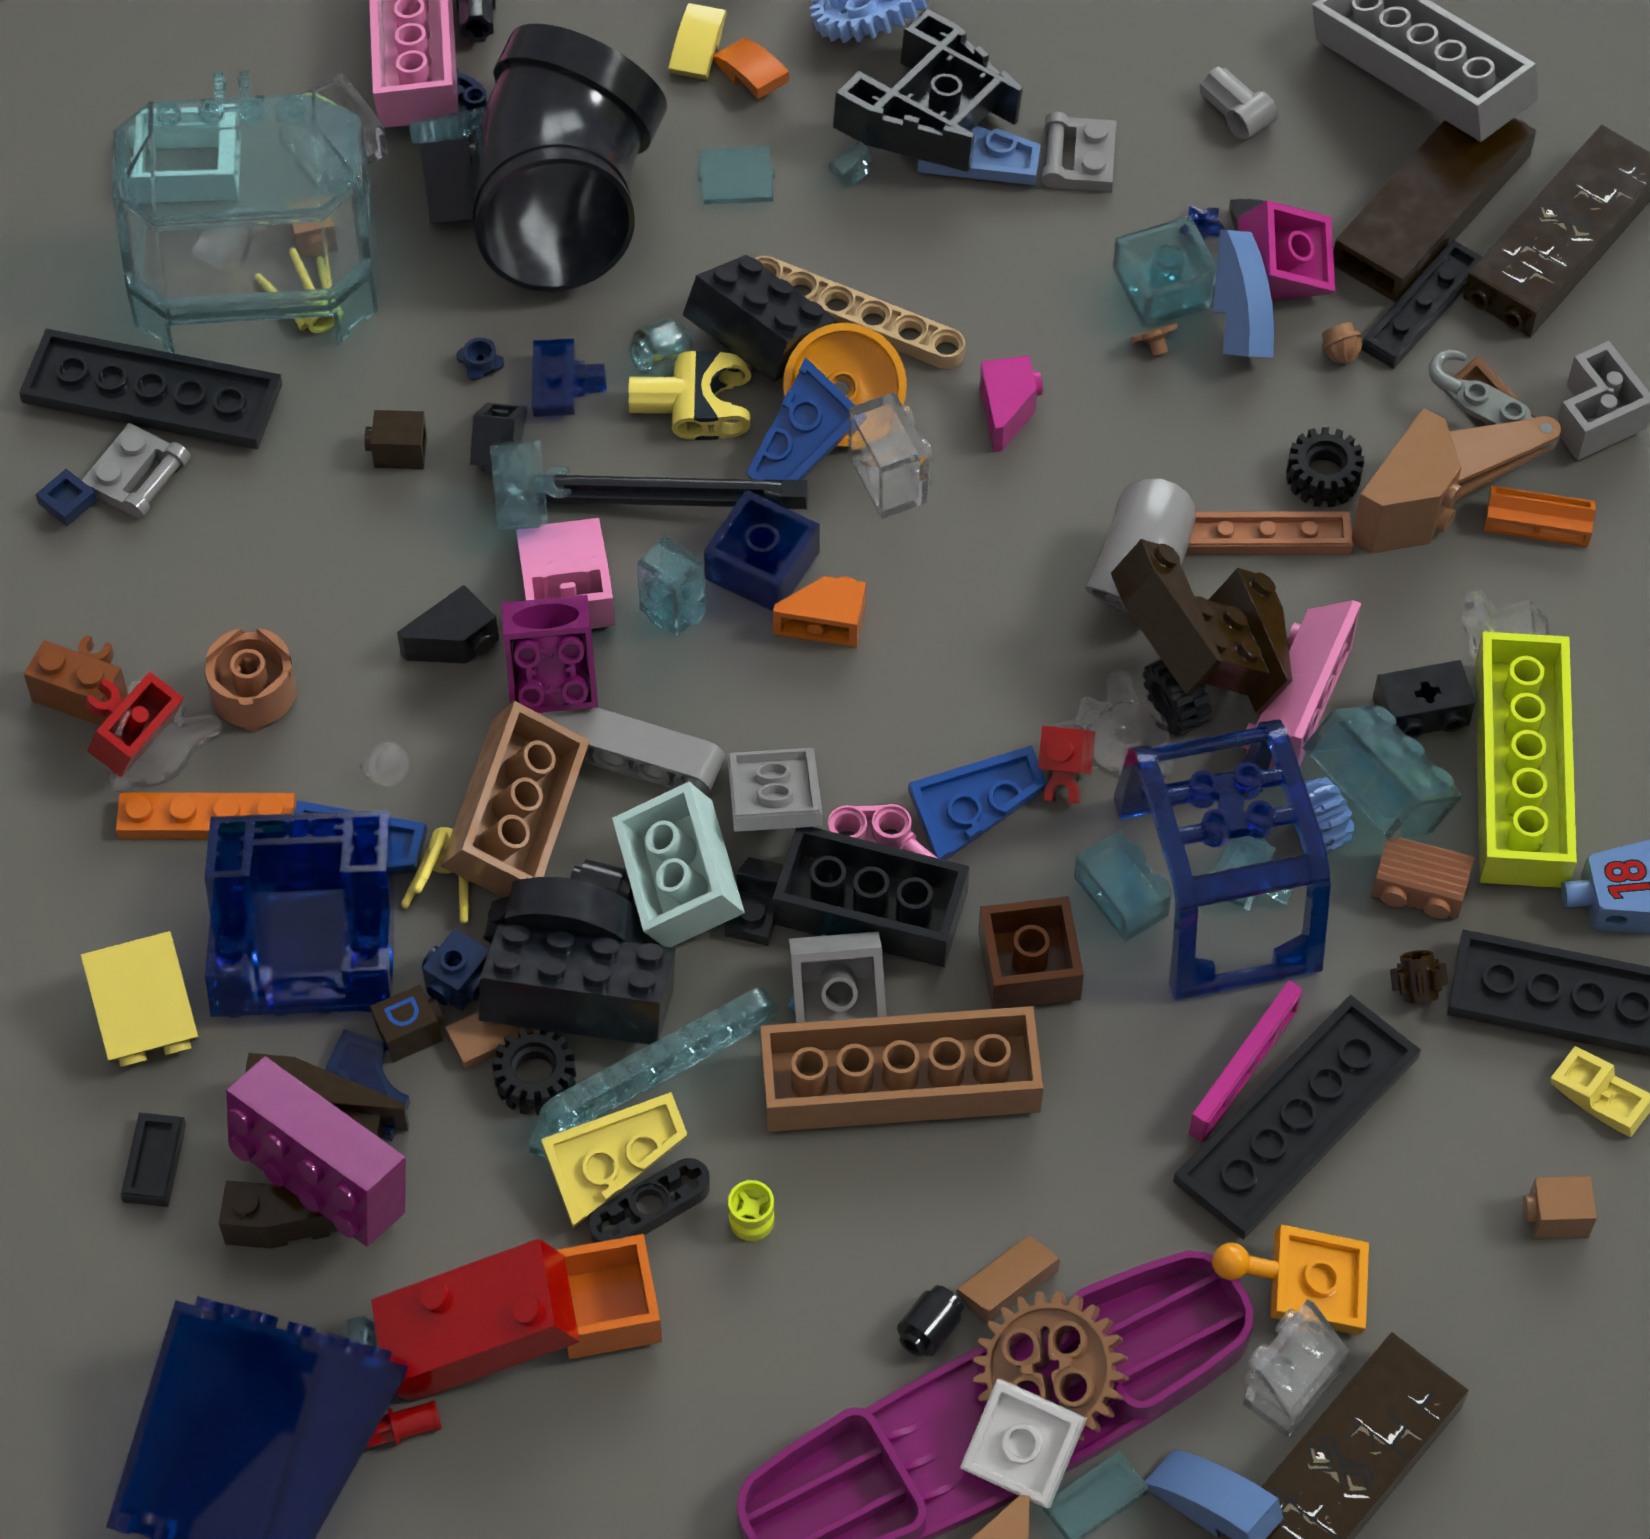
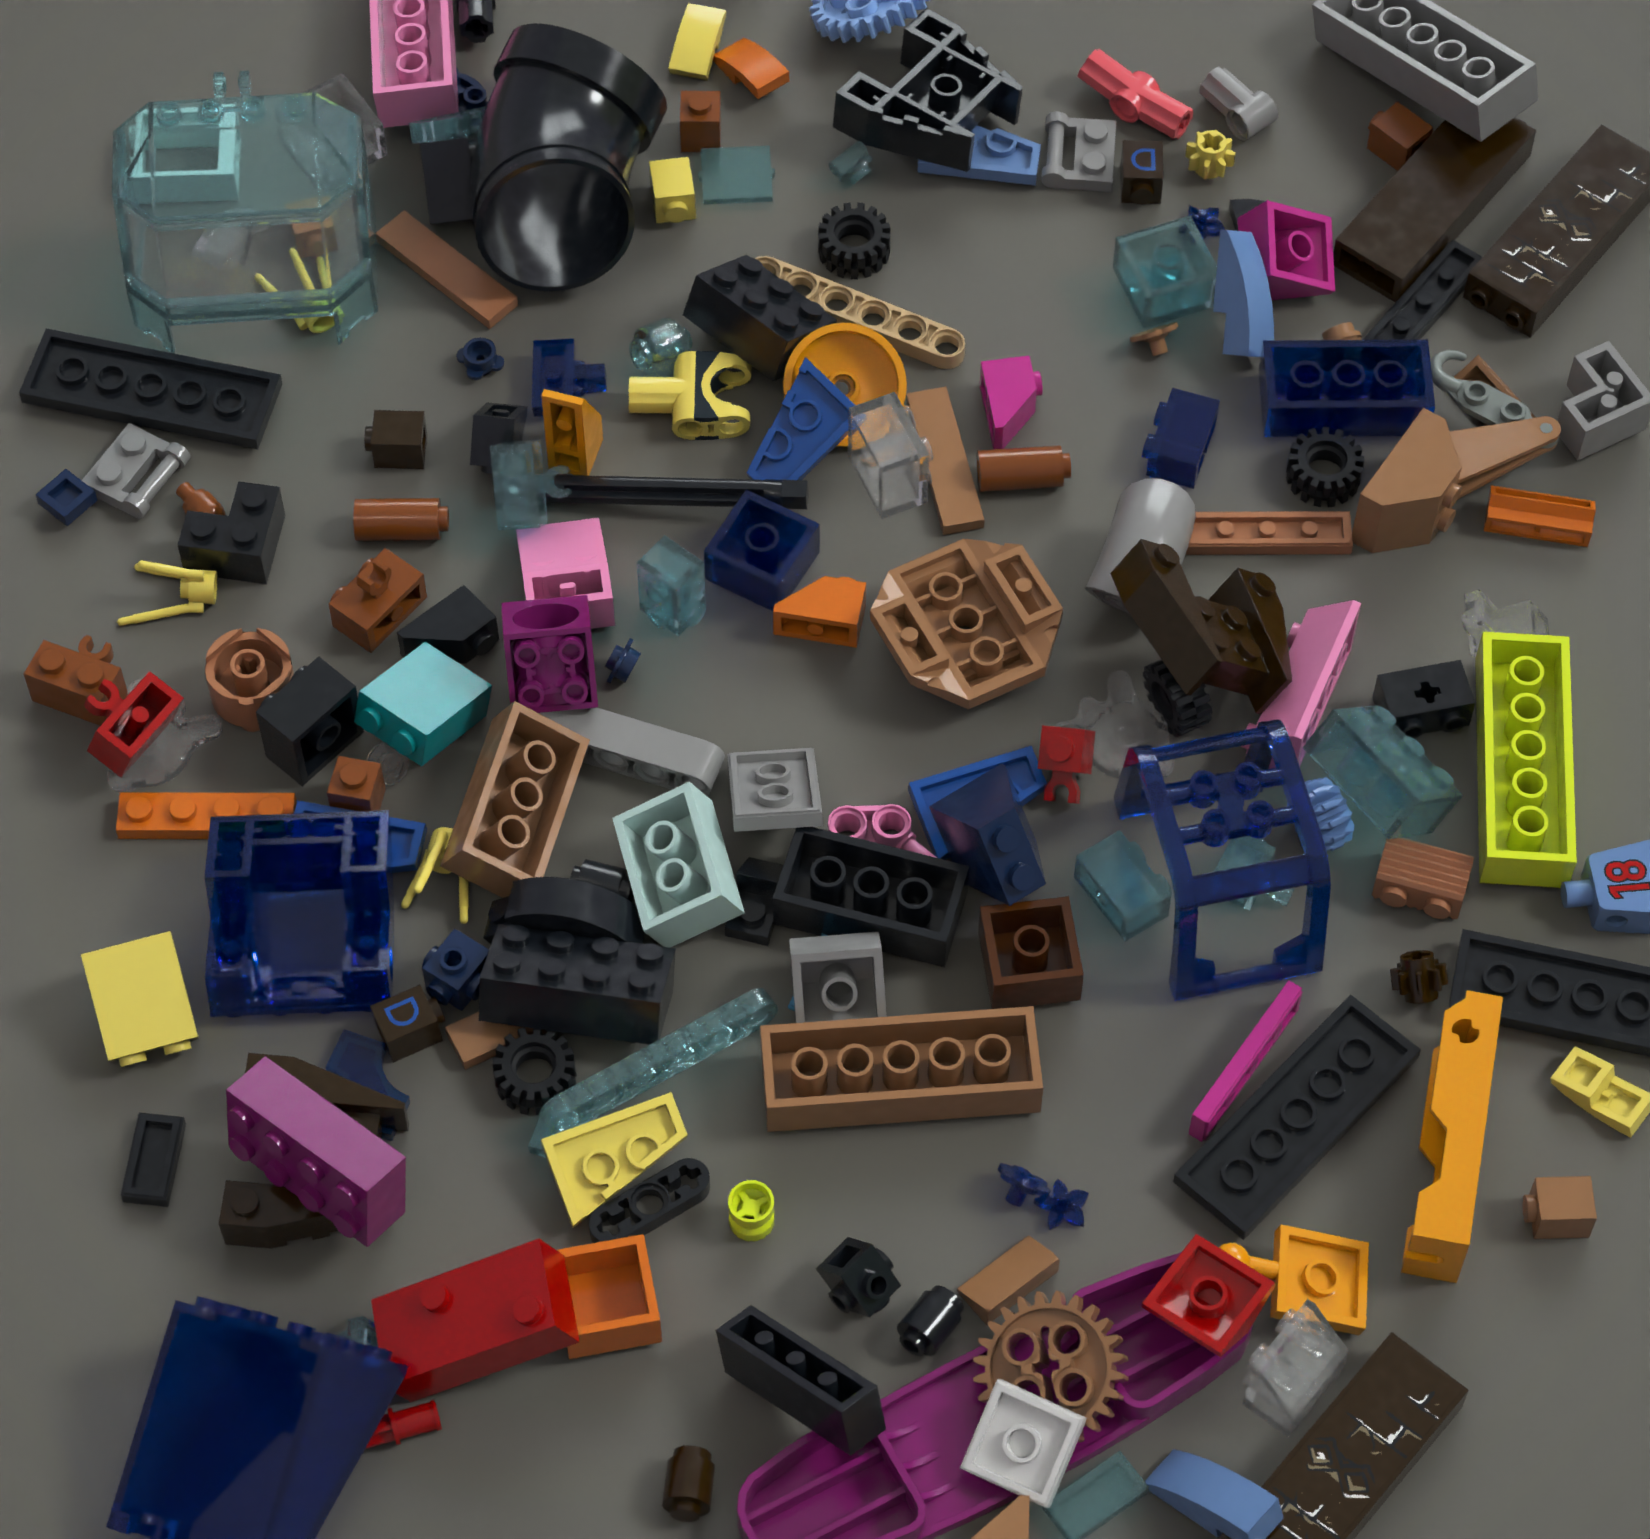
none -> light yellow plant [117,560,217,626]
none -> dark orange cylinder [176,482,225,515]
none -> black brick [178,481,285,584]
none -> black brick [256,656,364,787]
none -> dark orange brick [327,756,386,815]
none -> dark orange brick [328,548,427,653]
none -> dark orange brick [353,498,449,541]
none -> brick [354,642,492,767]
none -> nougat tile [375,210,518,329]
none -> light orange slope [541,389,603,476]
none -> dark blue plate [605,638,641,683]
none -> light yellow brick [649,157,696,224]
none -> dark brown brick [662,1445,715,1522]
none -> dark orange brick [680,91,721,152]
none -> black brick [716,1305,886,1456]
none -> black brick [816,1237,901,1317]
none -> black tyre [818,202,890,279]
none -> medium nougat piece [870,539,1063,710]
none -> medium nougat tile [906,386,985,535]
none -> dark blue slope [929,764,1046,906]
none -> dark orange brick [976,445,1071,492]
none -> clear blue plant [997,1163,1051,1207]
none -> clear blue plant [1033,1179,1089,1230]
none -> coral piece [1077,49,1193,139]
none -> dark brown brick [1120,140,1164,205]
none -> clear blue piece [1142,388,1220,489]
none -> red slope [1142,1234,1275,1357]
none -> light yellow gear [1185,130,1236,179]
none -> clear blue brick [1258,340,1435,437]
none -> dark orange brick [1367,101,1433,171]
none -> light orange piece [1401,990,1503,1283]

